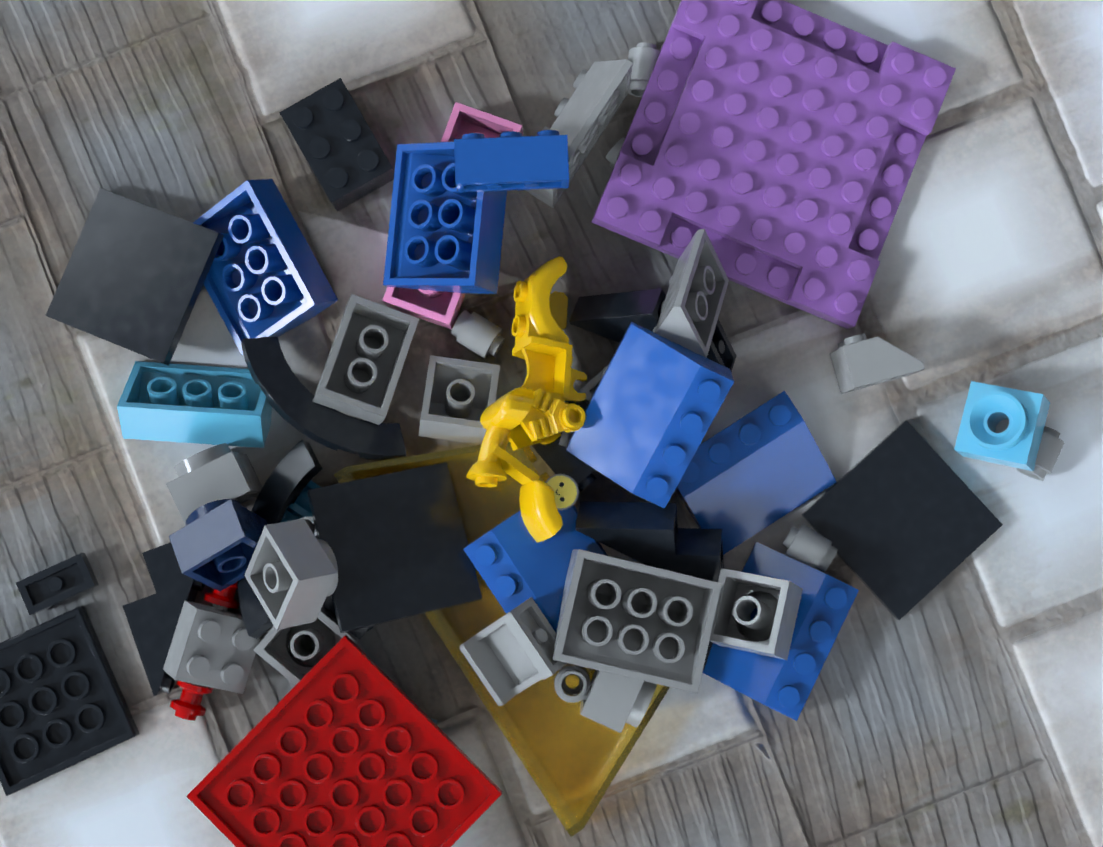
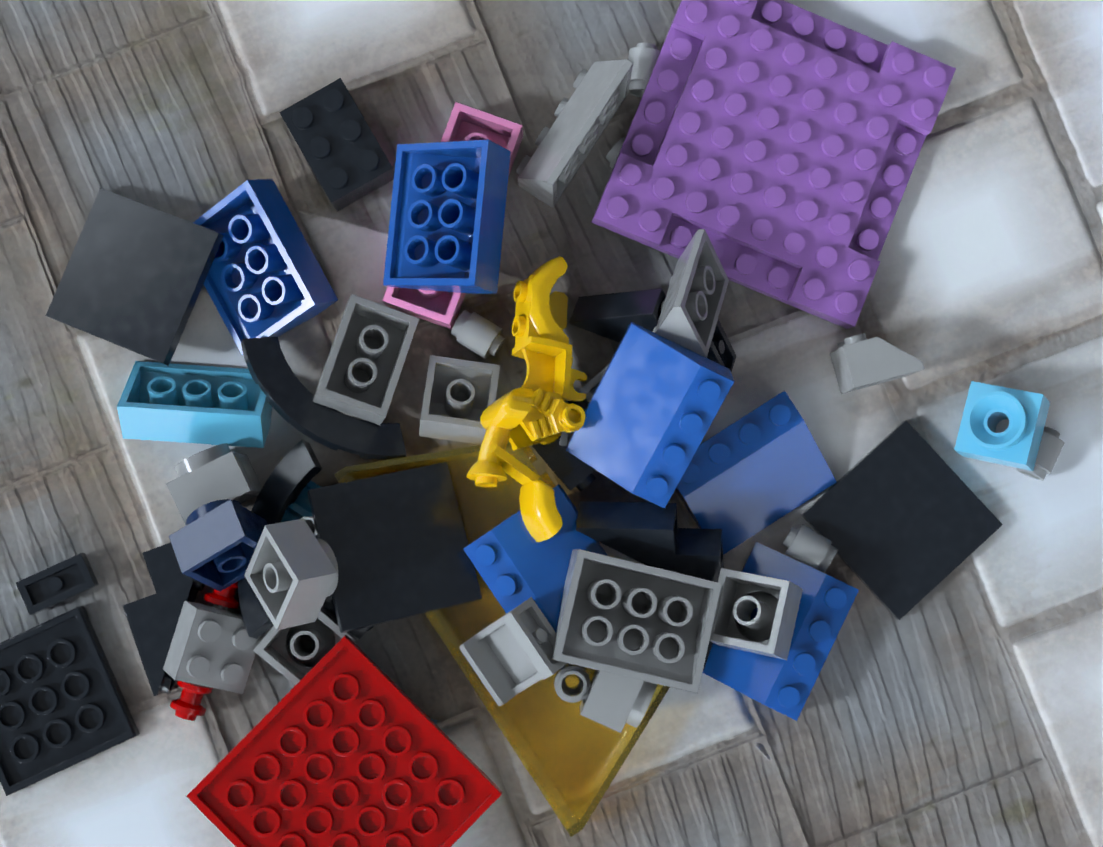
blue brick [454,130,569,193] -> none
light yellow tile [545,474,579,511] -> none

